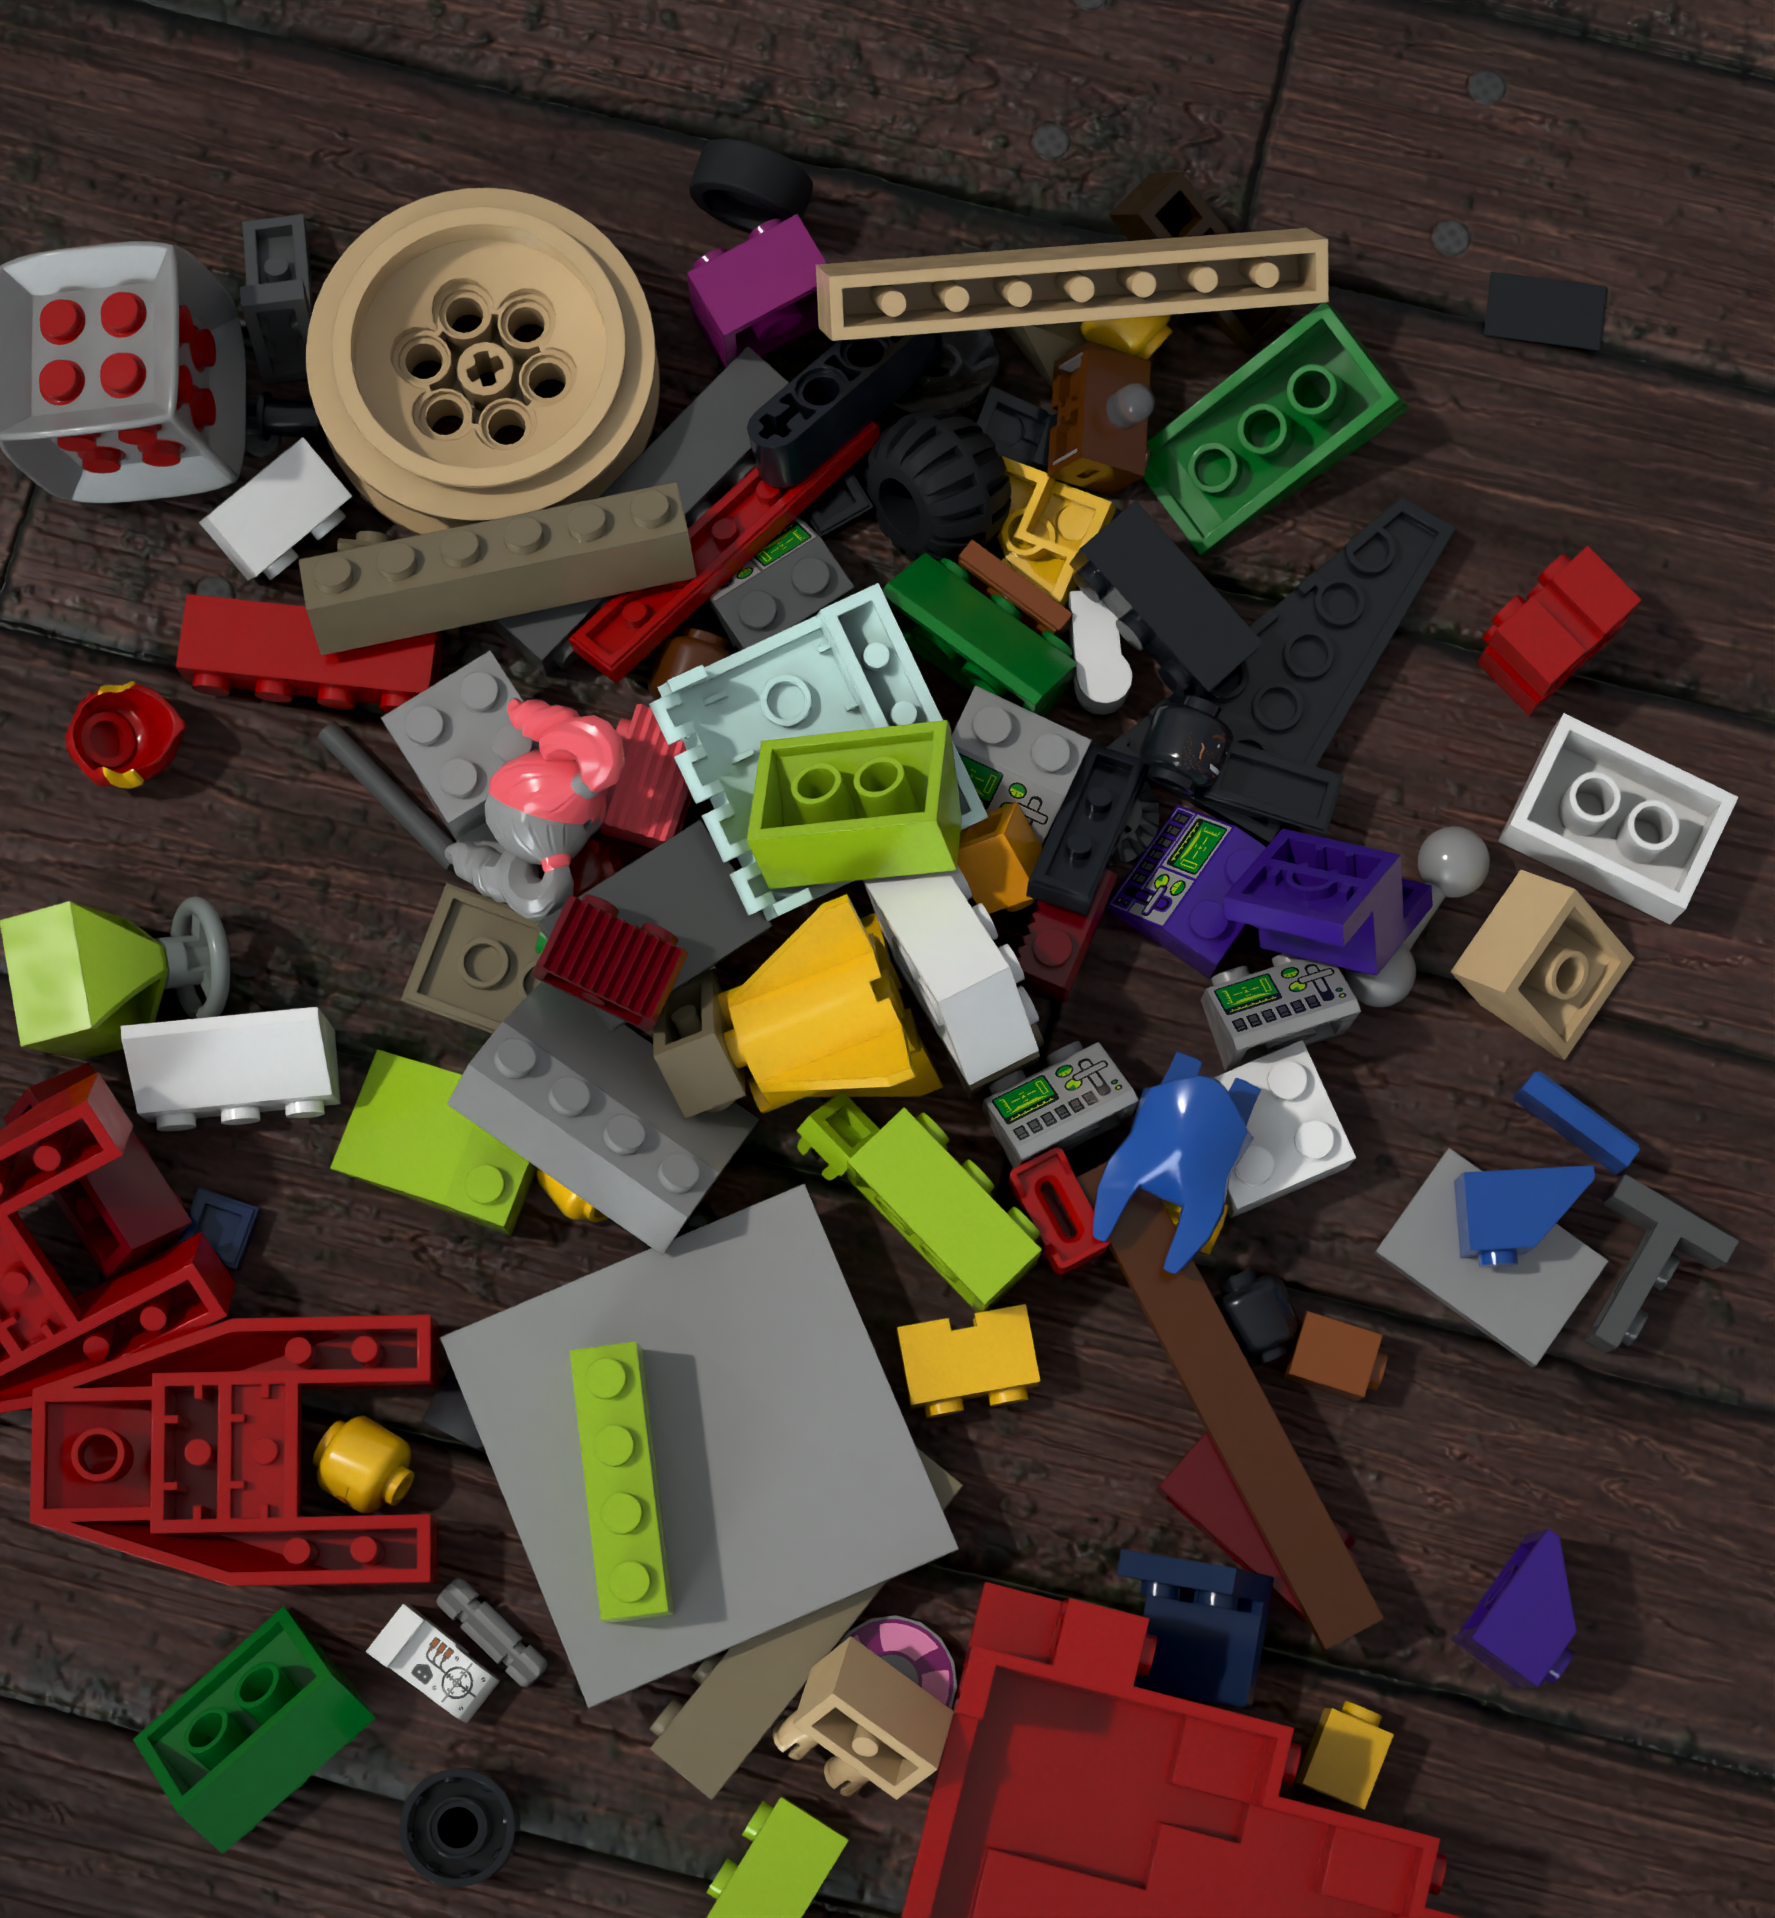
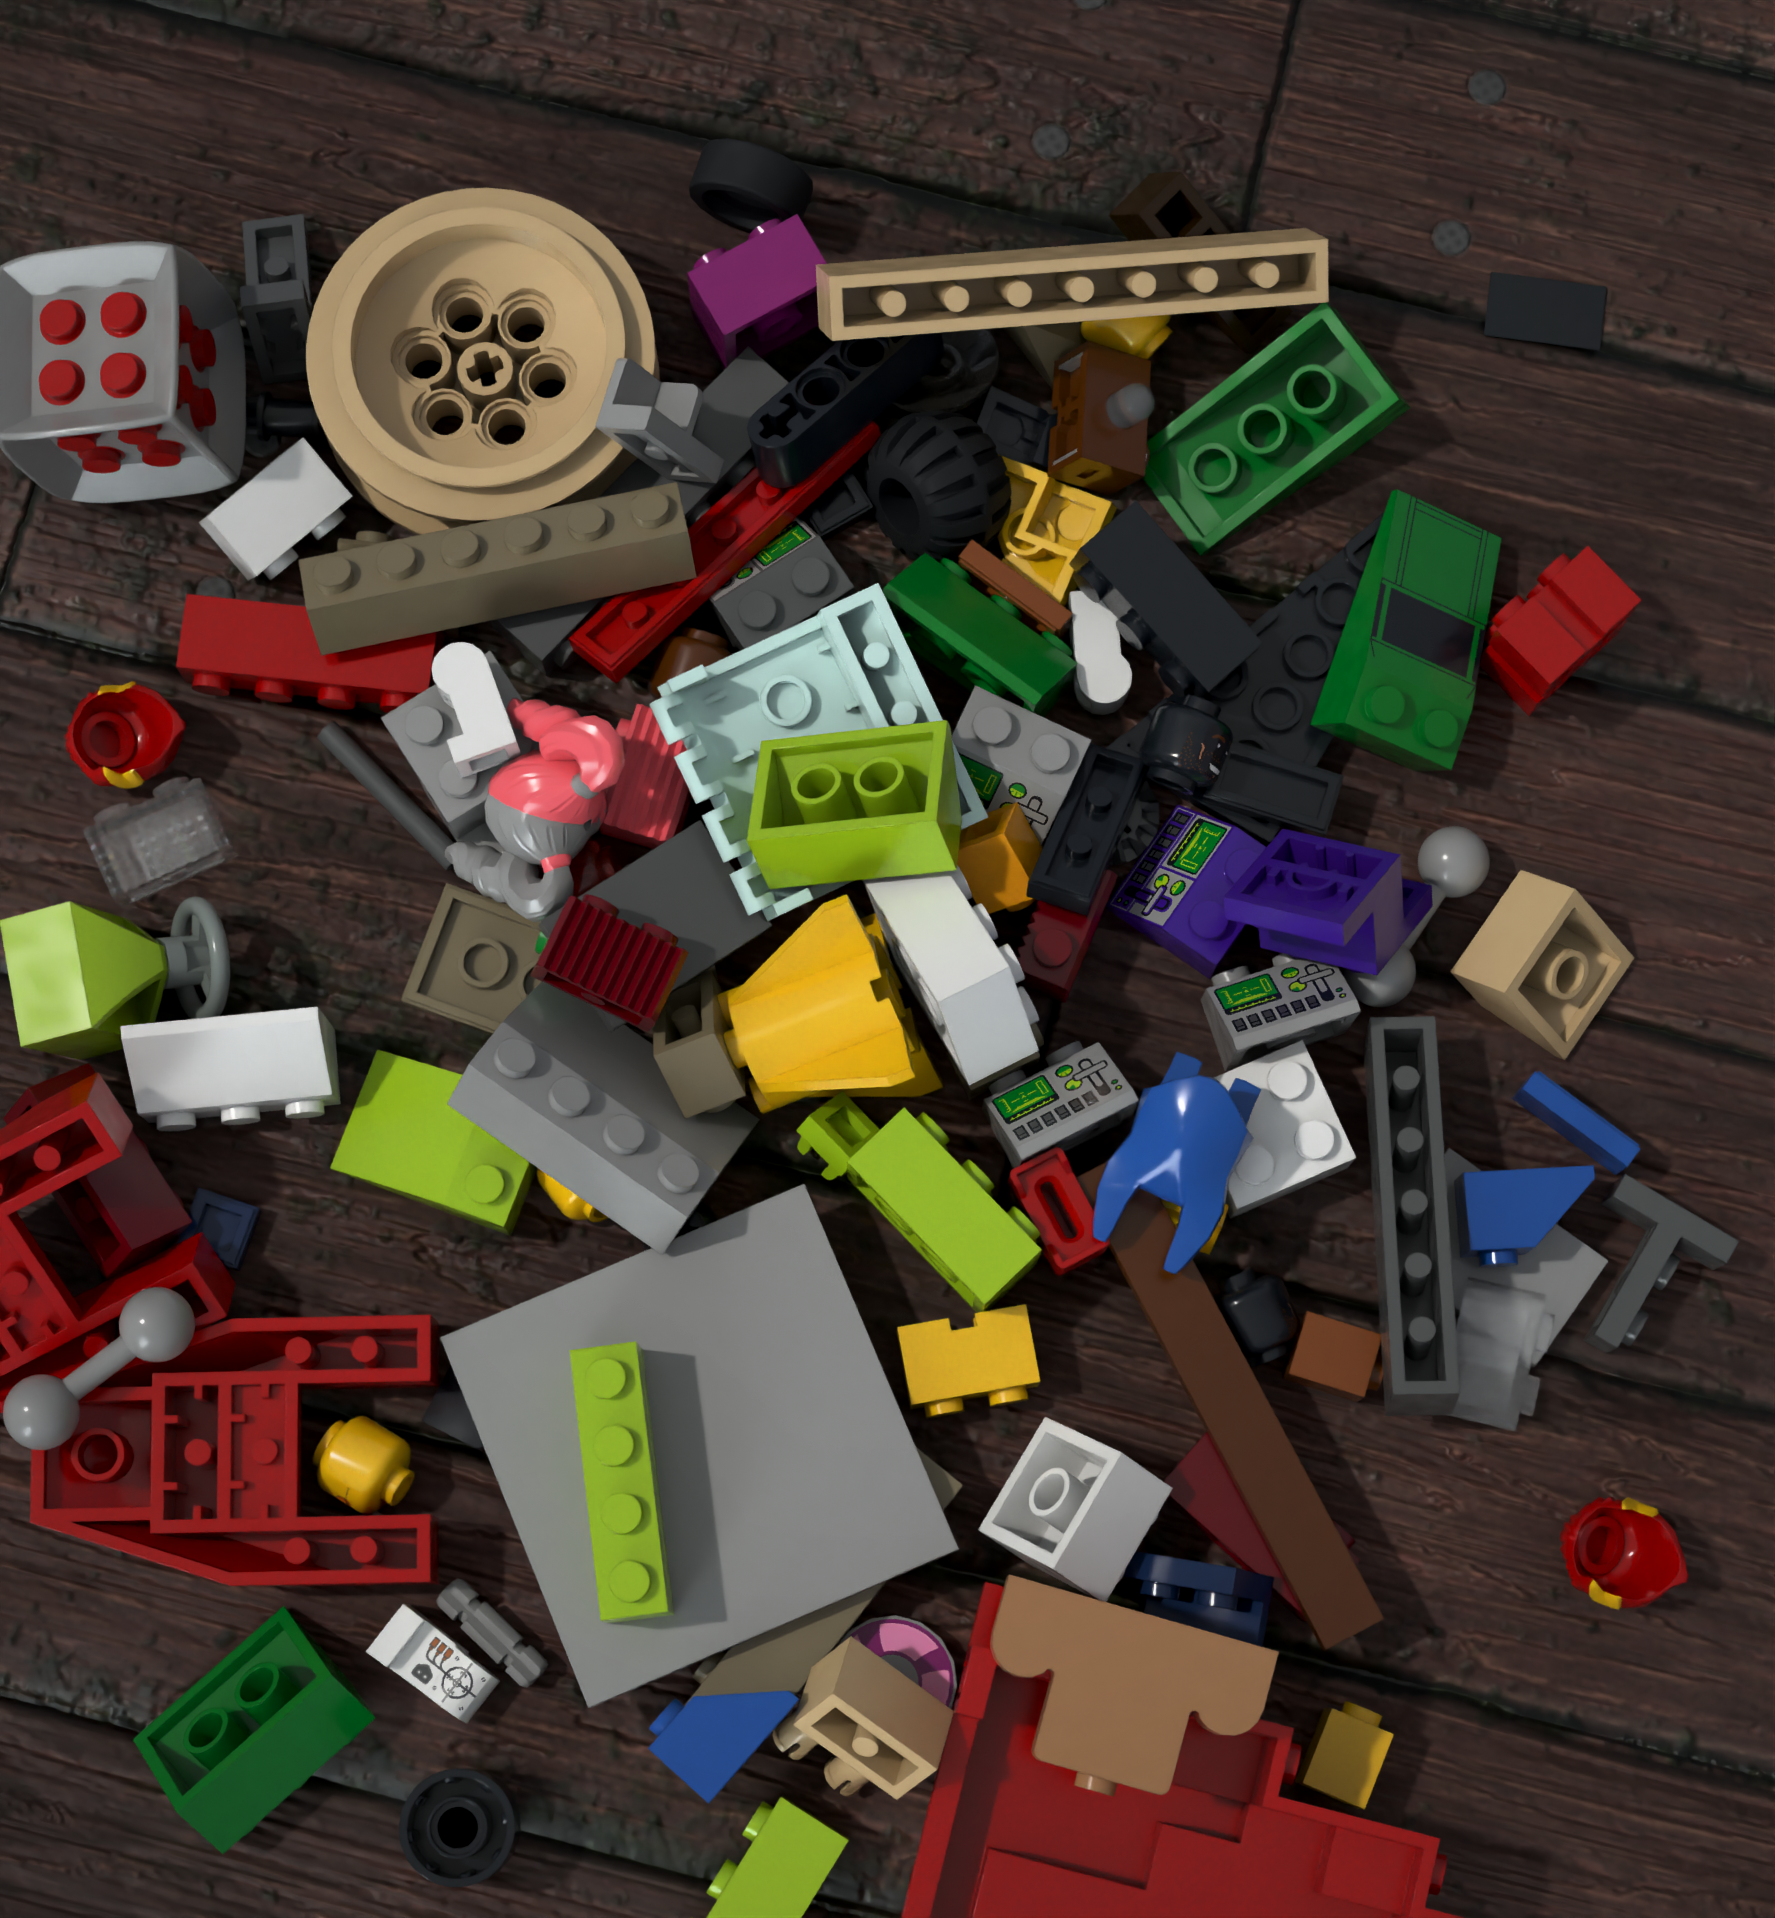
dark purple slope [1452,1529,1577,1688] -> none
white brick [1498,713,1738,924] -> none
none -> light grey piece [3,1287,195,1450]
none -> clear brick [82,777,238,909]
none -> white leg [432,642,522,778]
none -> light grey panel [595,358,724,483]
none -> blue slope [648,1691,800,1804]
none -> white brick [978,1417,1173,1602]
none -> medium nougat brick [990,1574,1279,1797]
none -> green slope [1310,489,1502,771]
none -> dark grey brick [1363,1016,1460,1416]
none -> clear brick [1448,1277,1555,1431]
none -> red hair [1560,1496,1689,1610]

